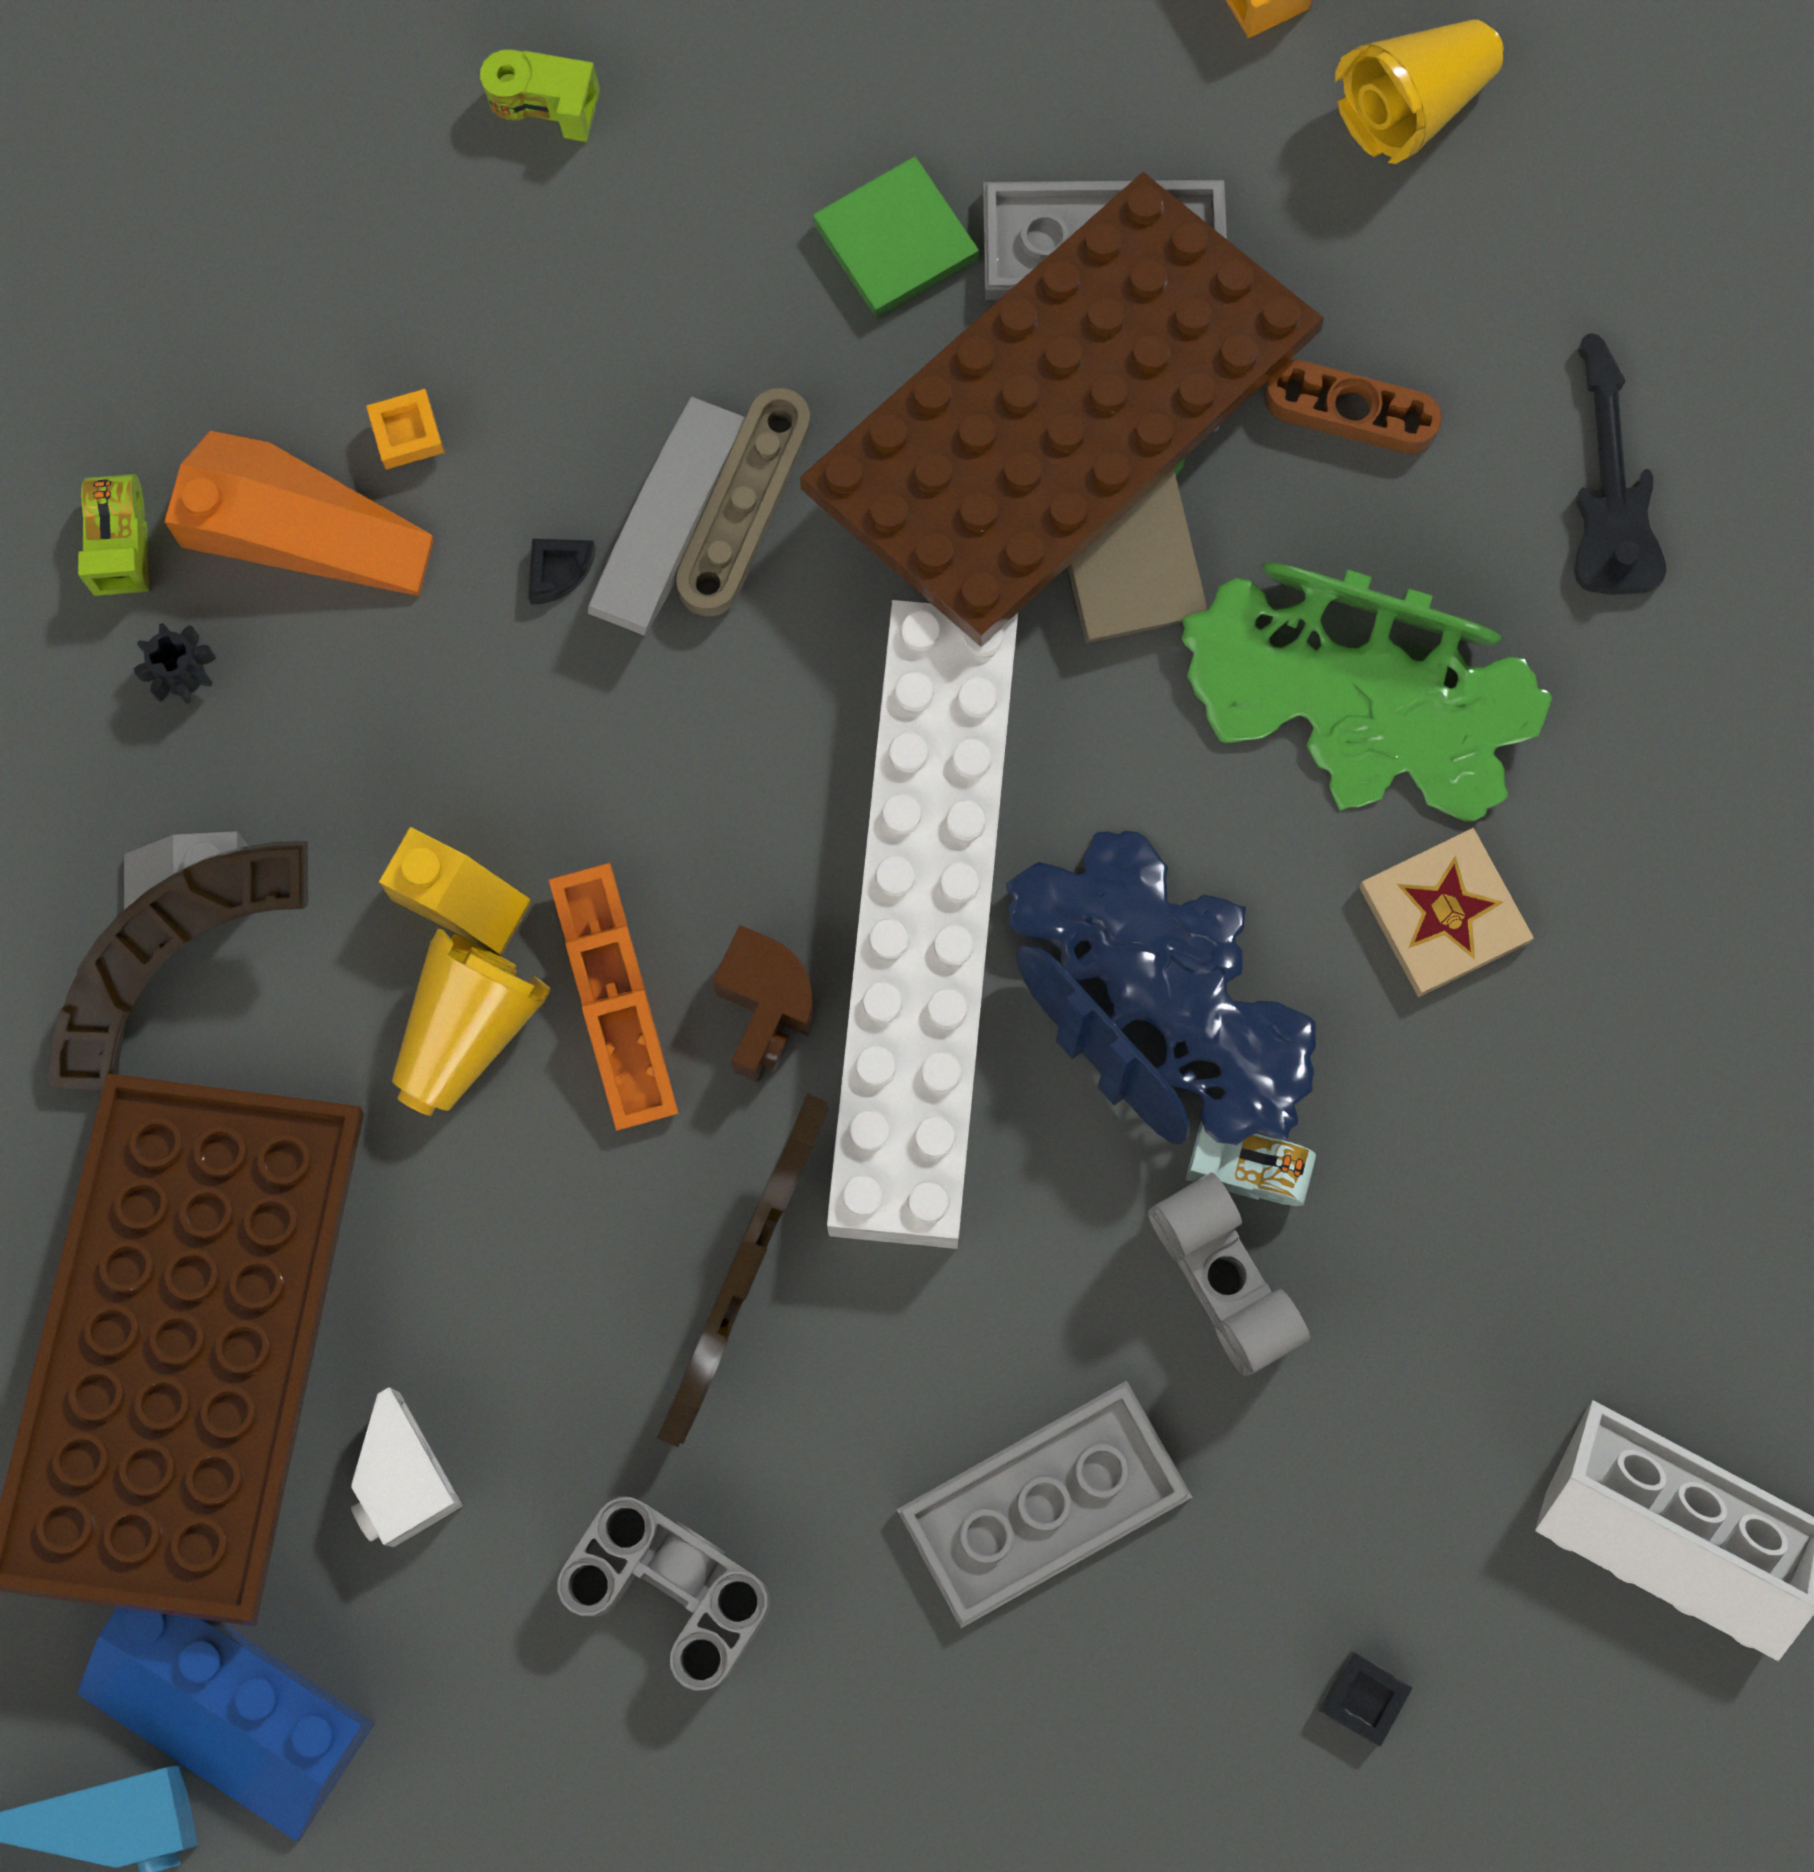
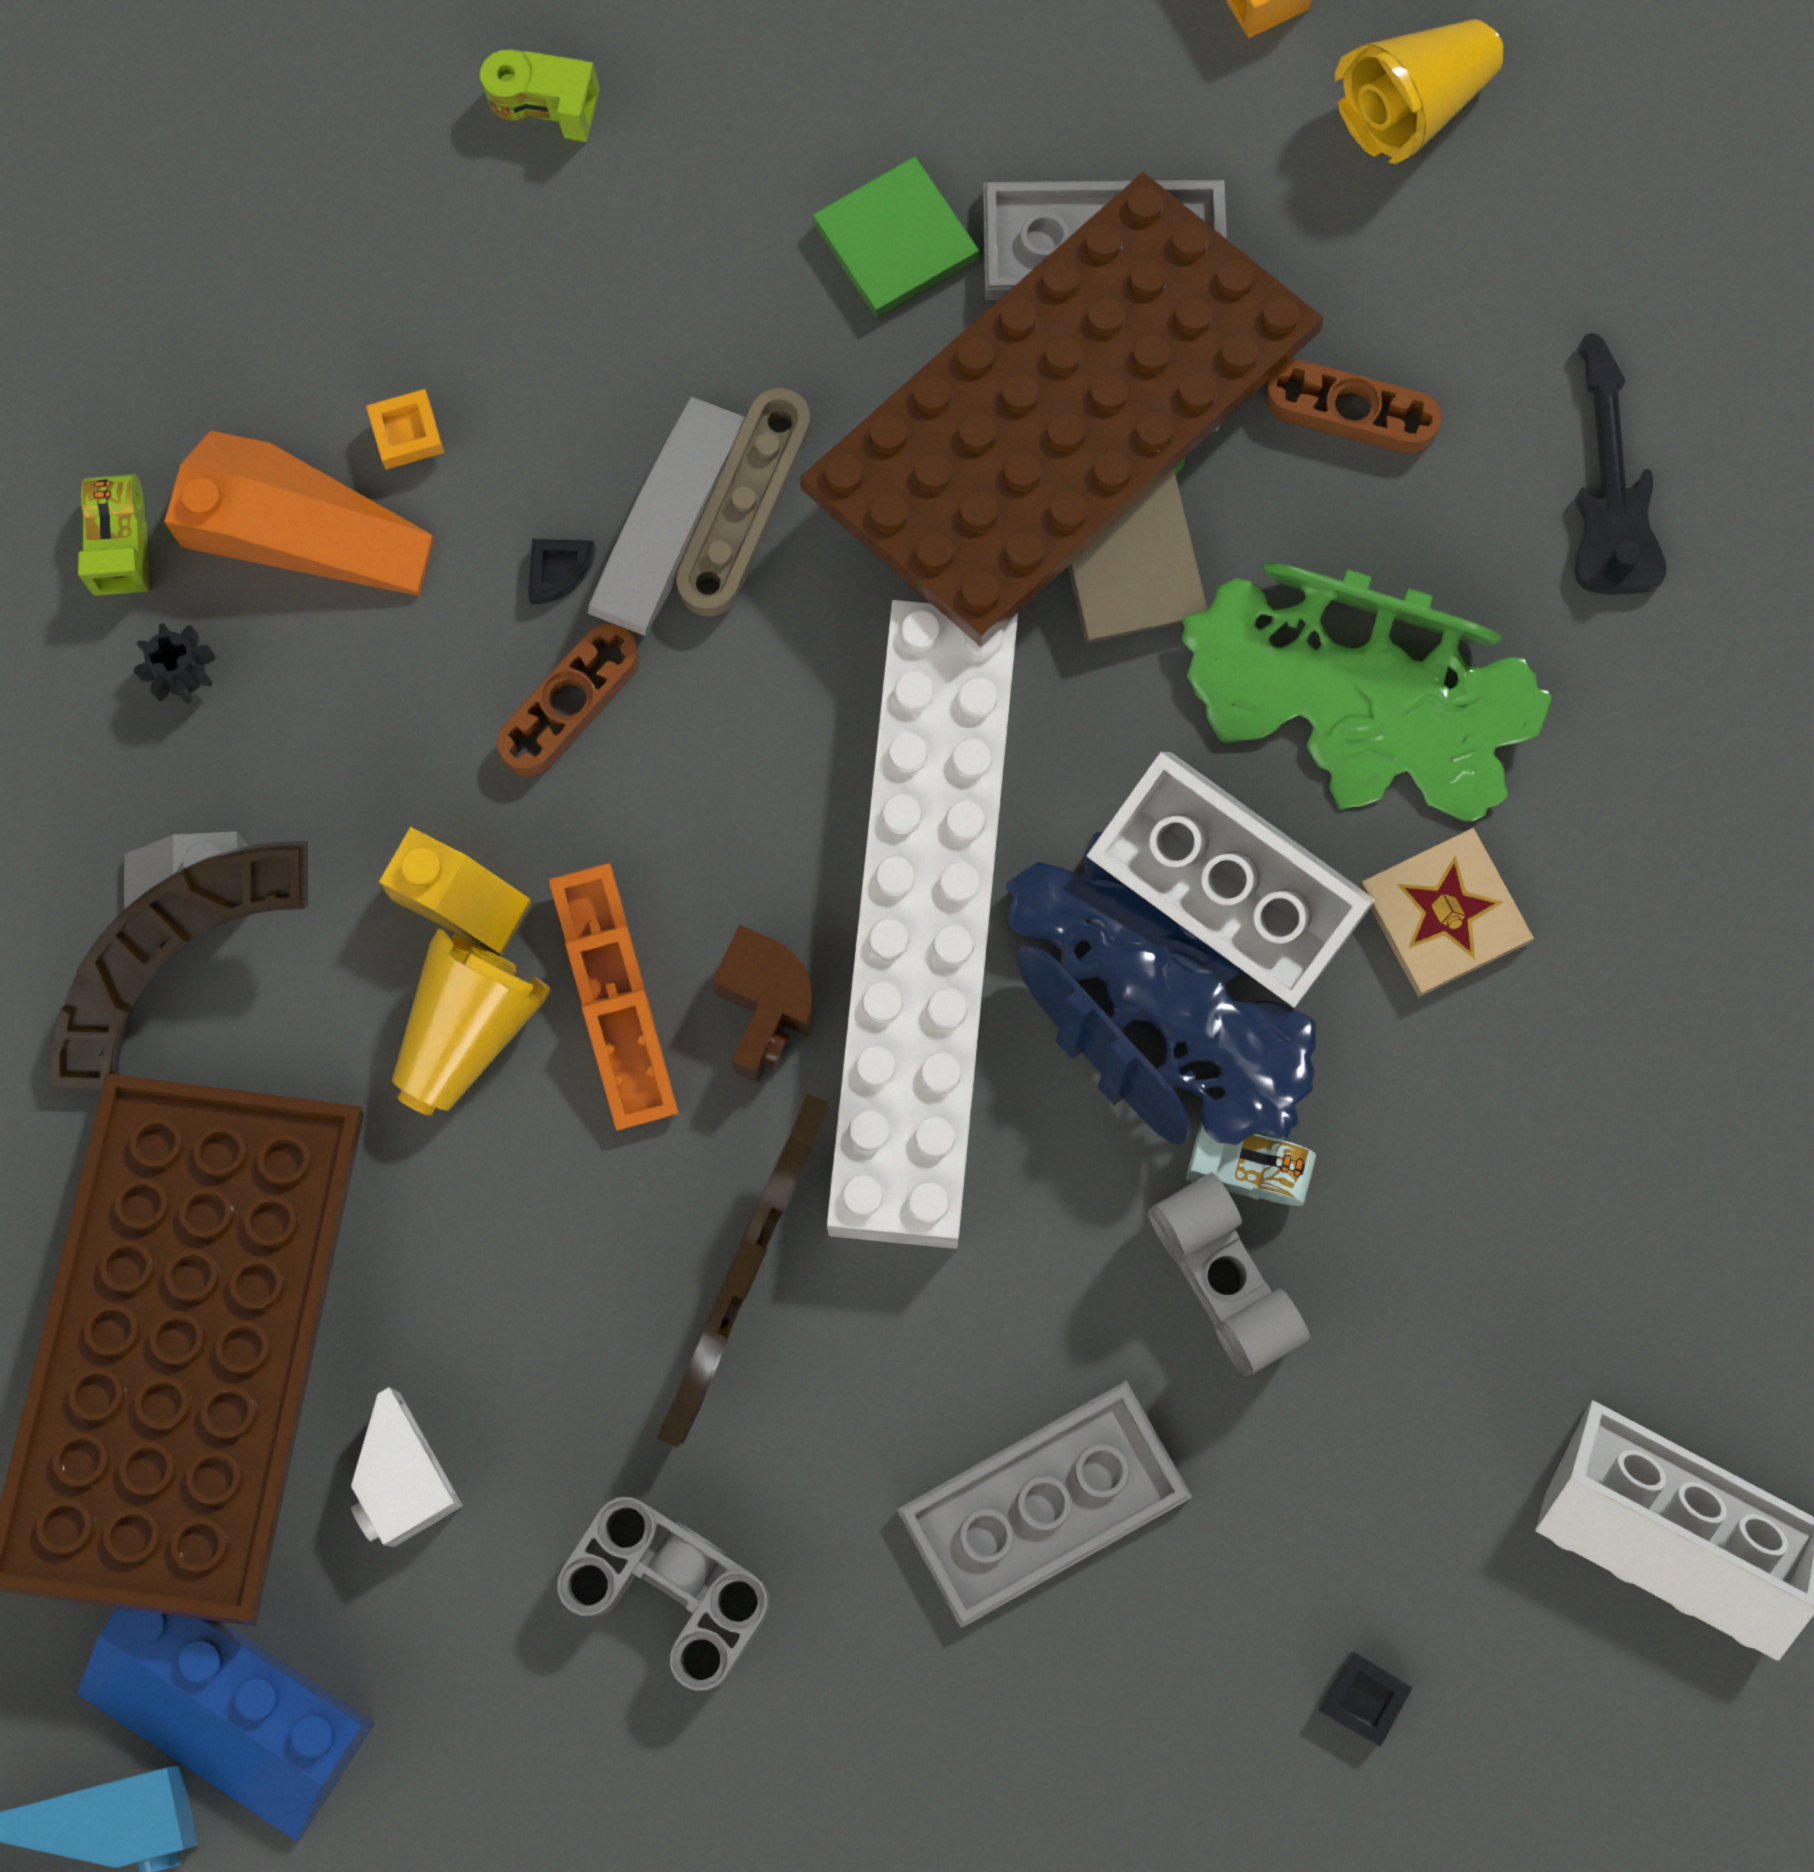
none -> dark orange beam [497,623,639,777]
none -> white slope [1087,752,1376,1008]

